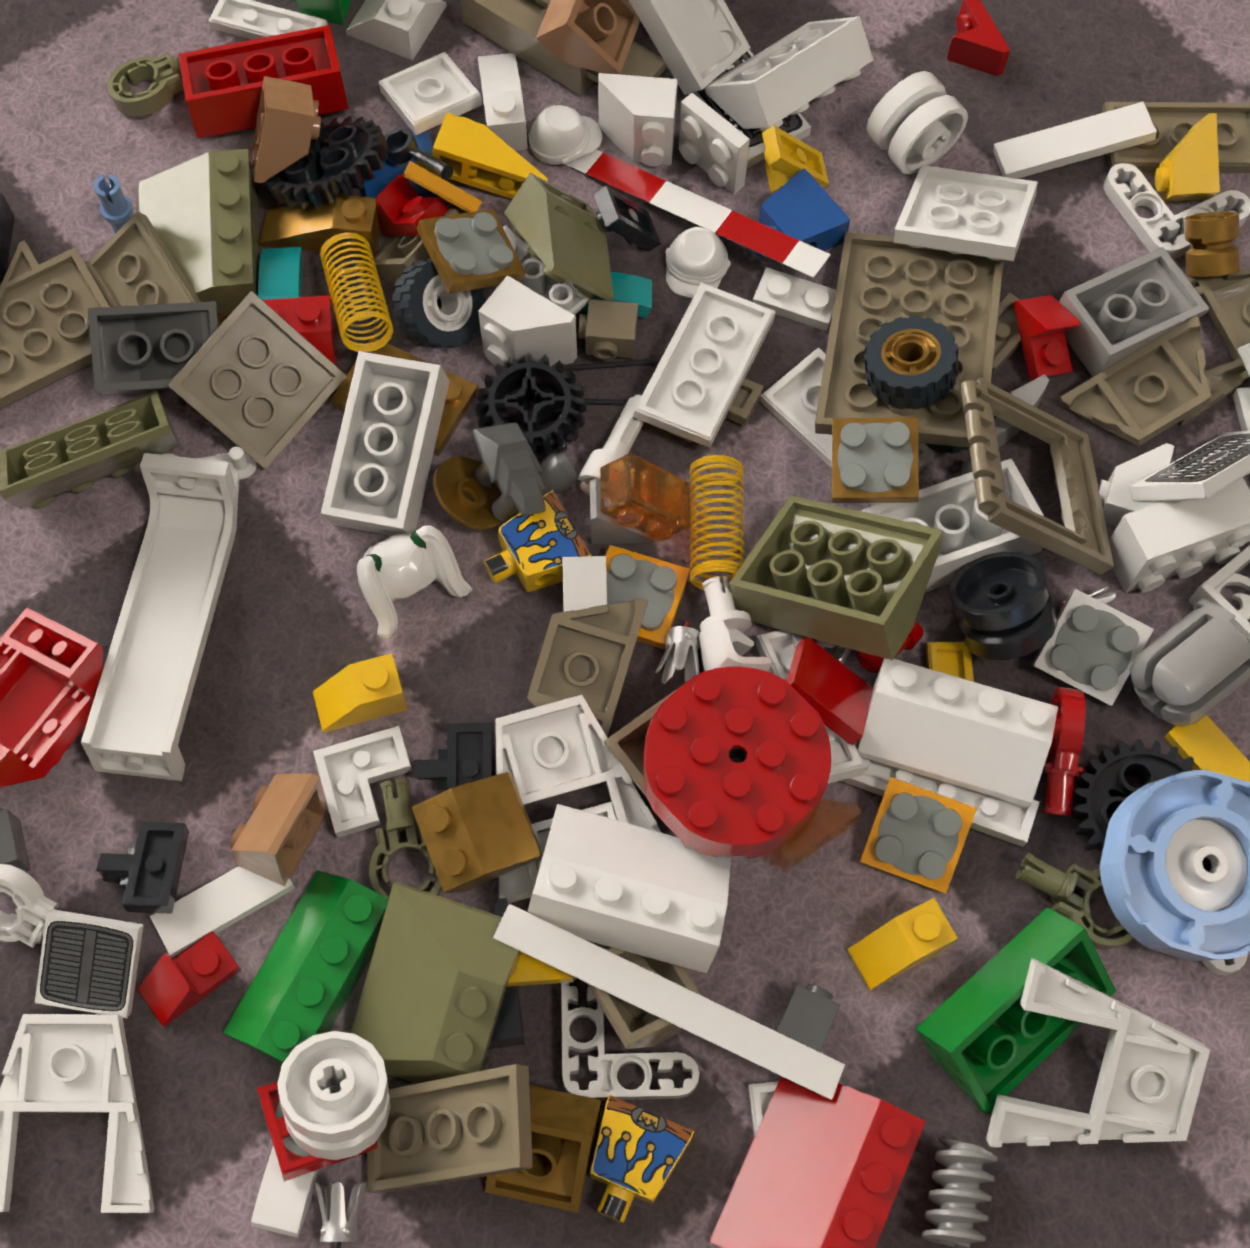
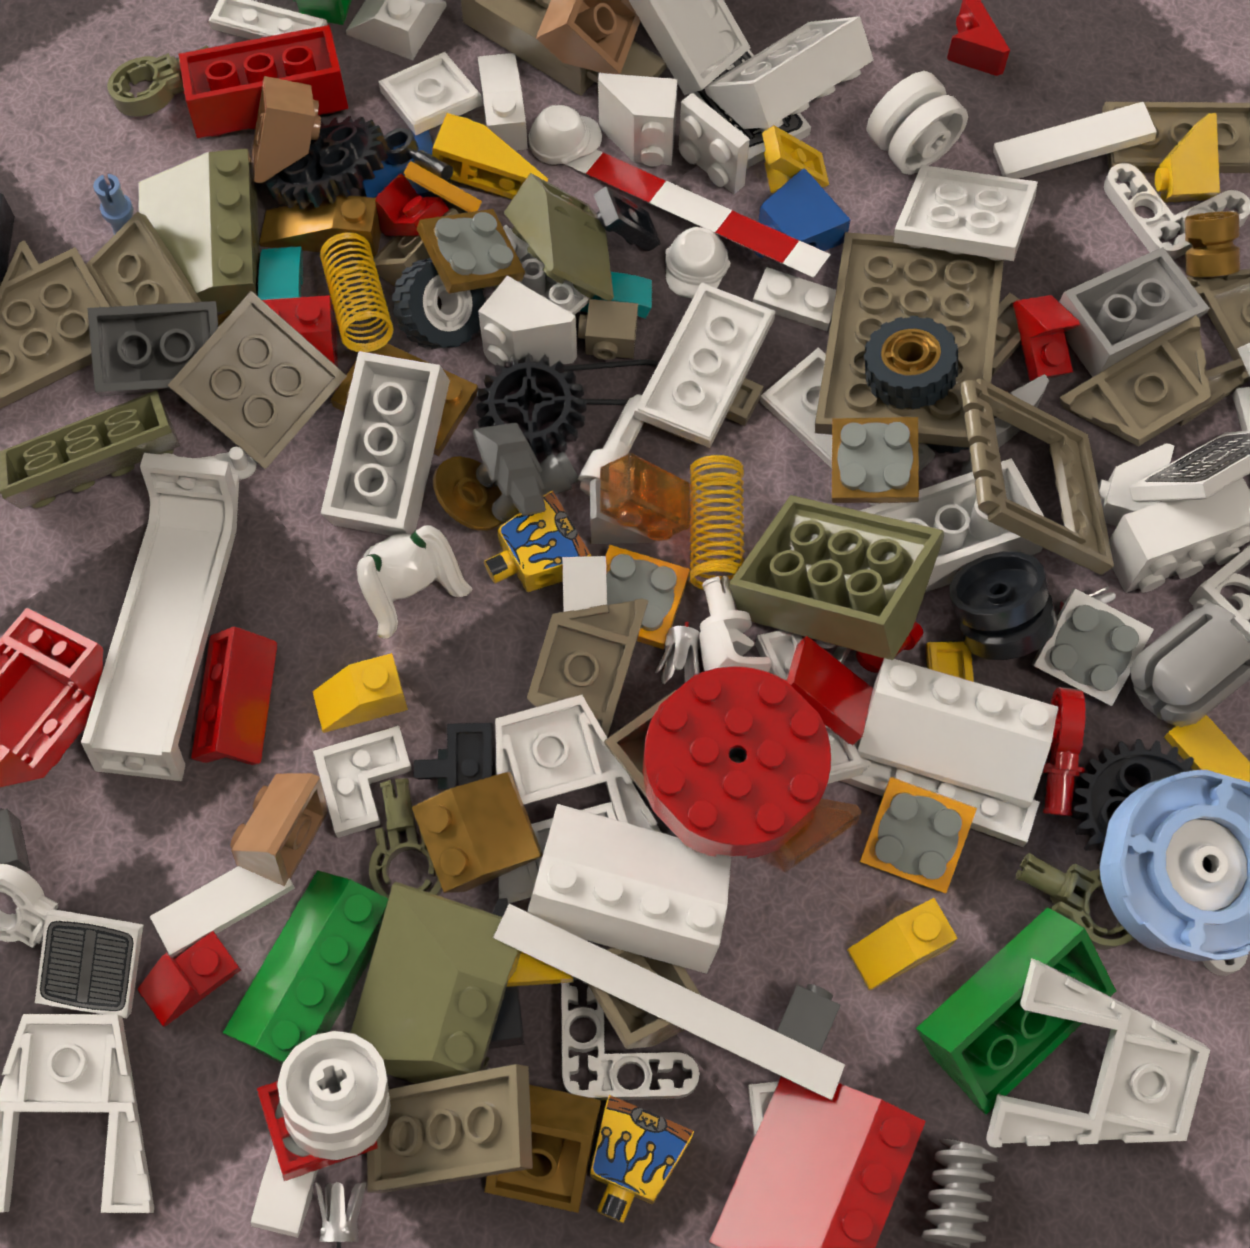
black hinge [96,822,189,914] -> none
none -> red panel [191,626,277,765]

